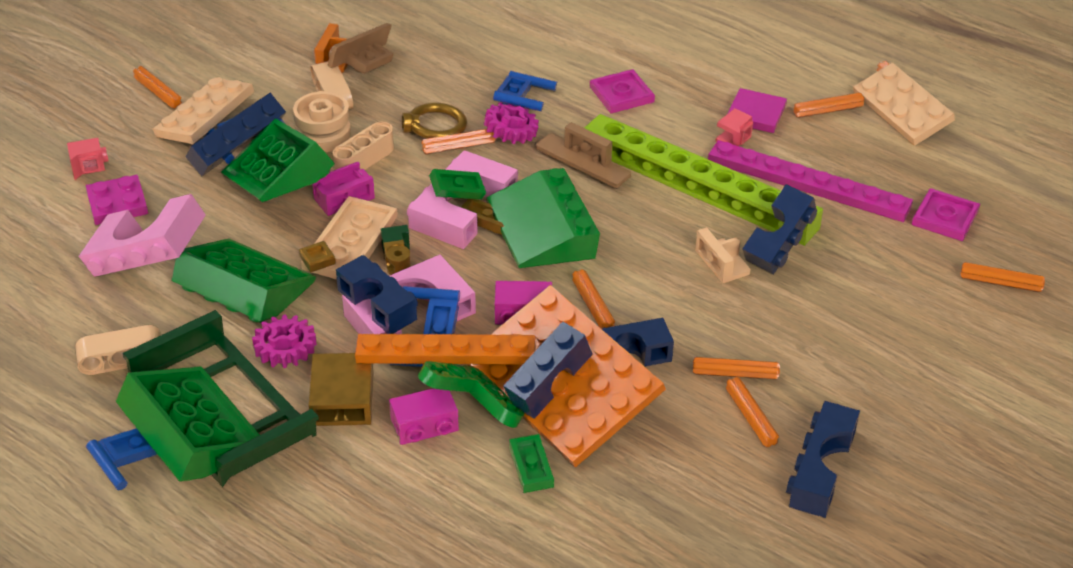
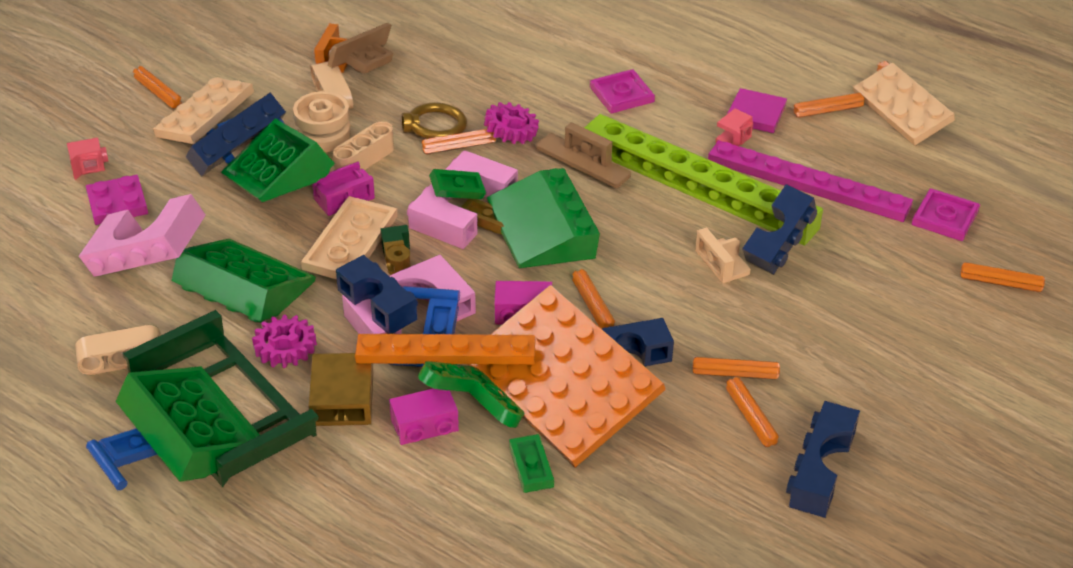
pearl gold tile [299,241,336,273] -> none
blue plate [493,71,557,112] -> none
dark blue arch [504,322,593,419] -> none

